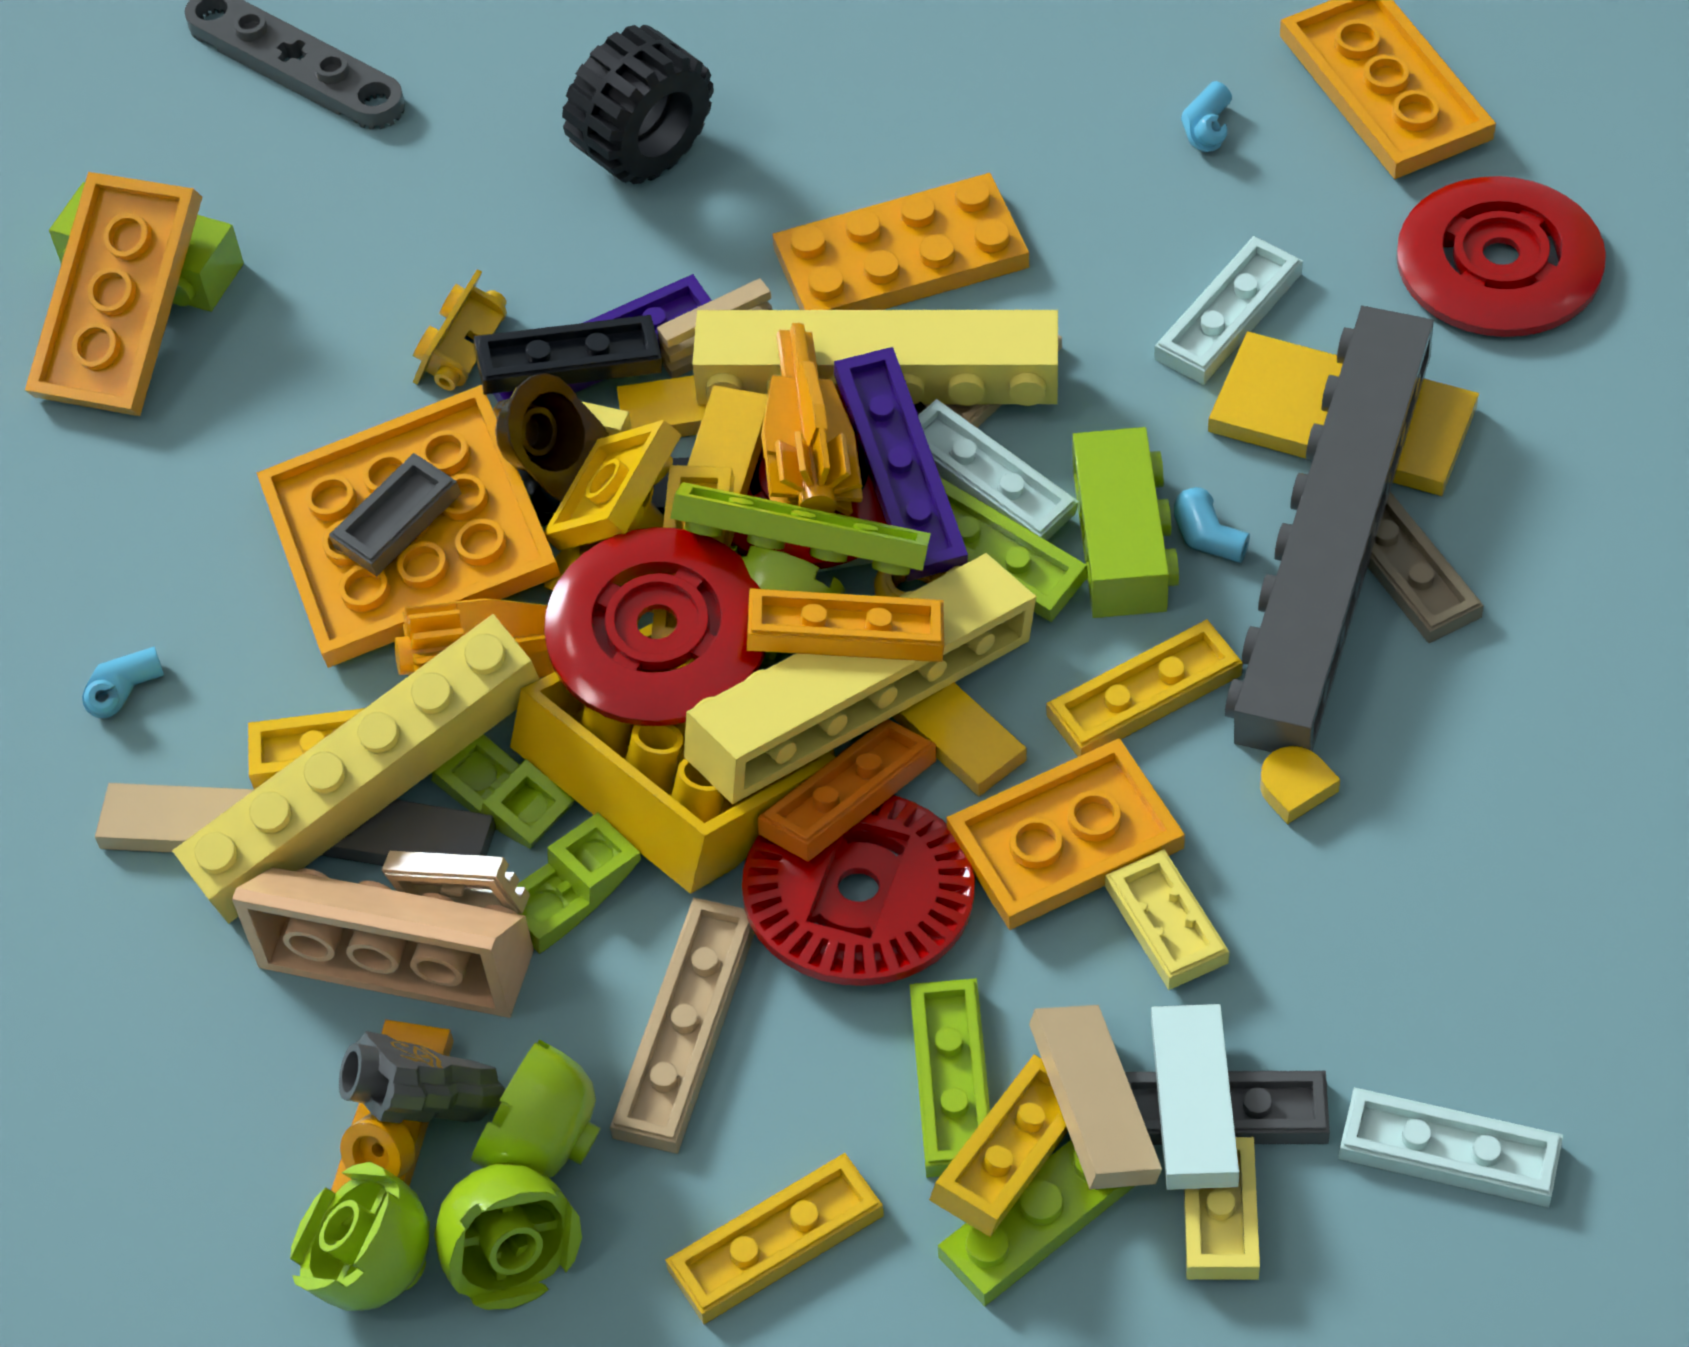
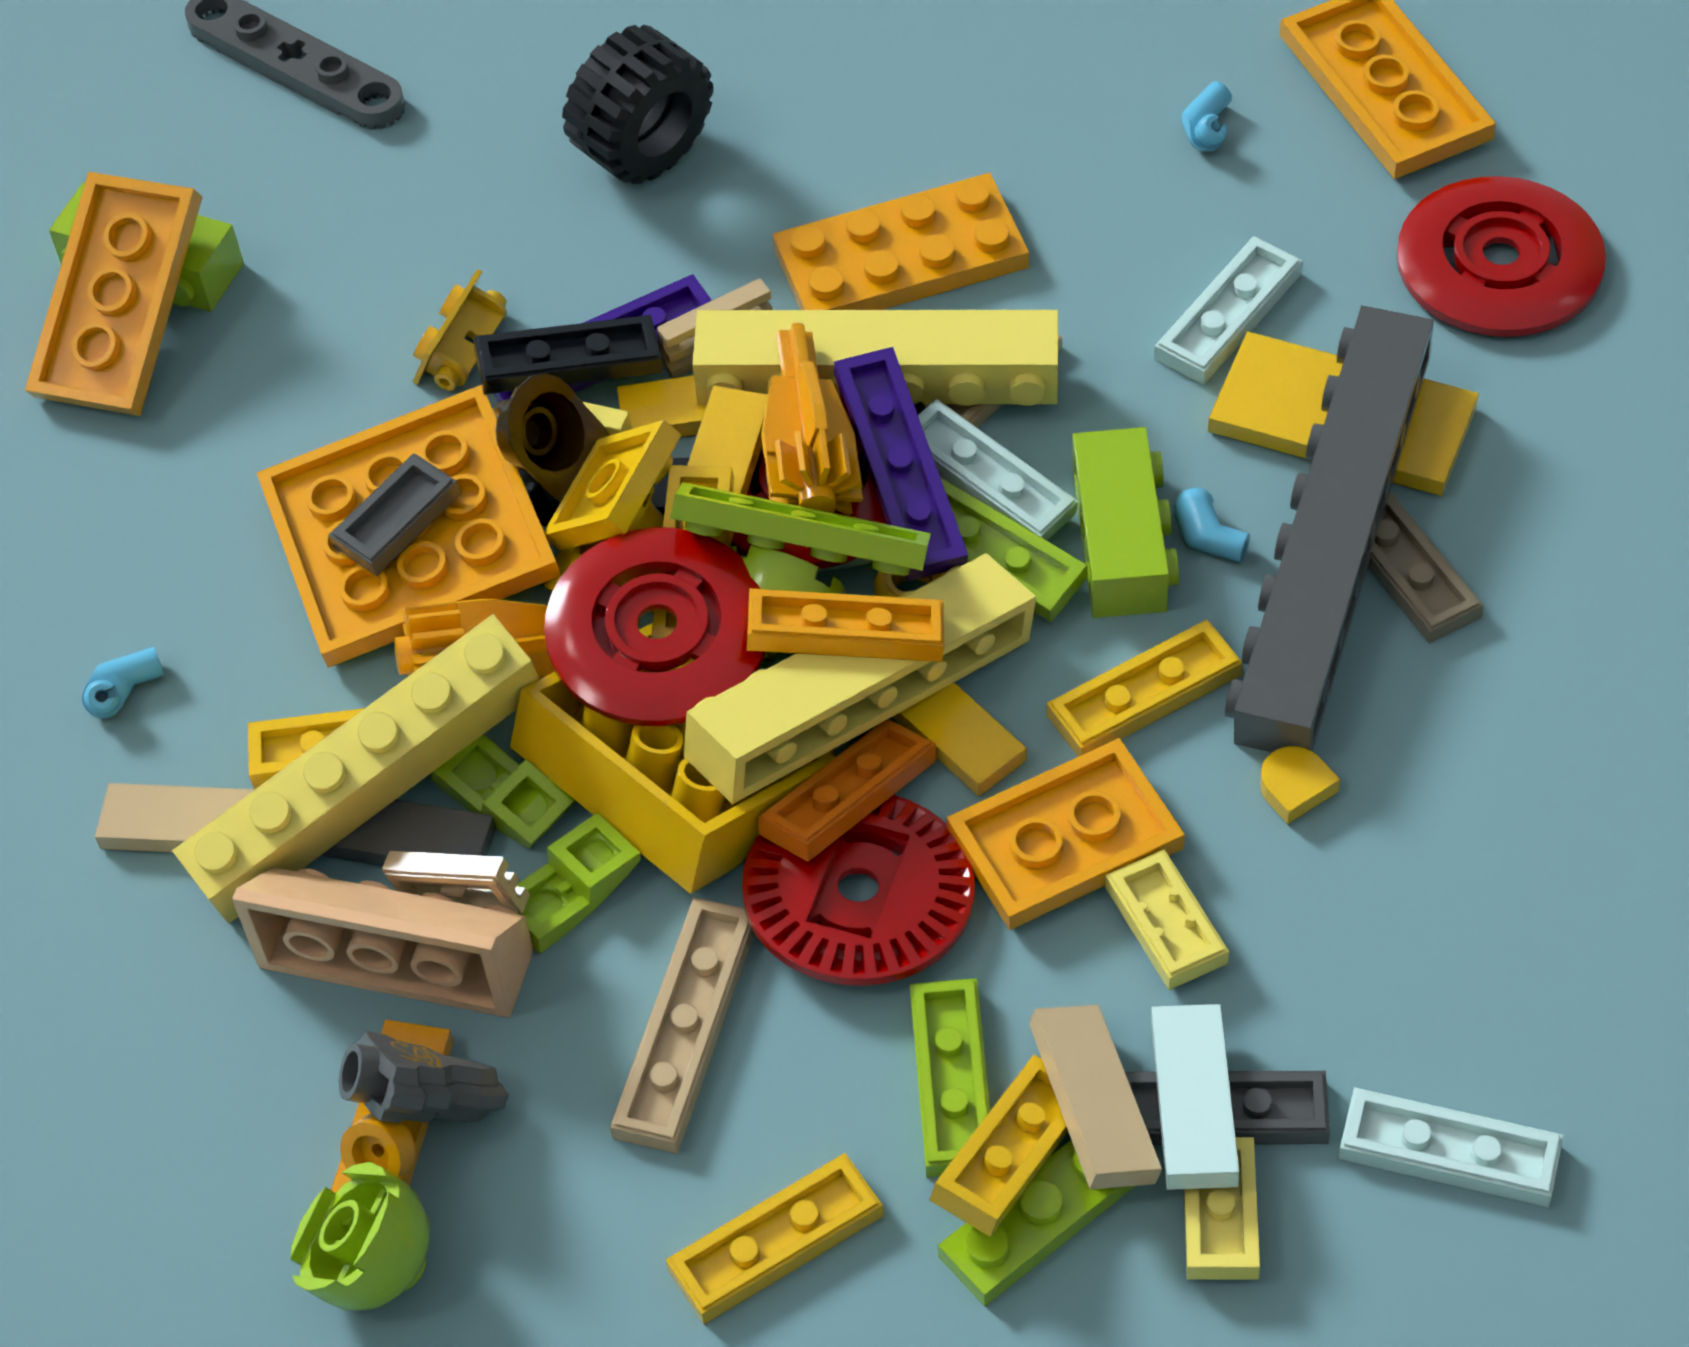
lime cylinder [434,1164,582,1310] -> none
lime cylinder [471,1039,601,1178] -> none

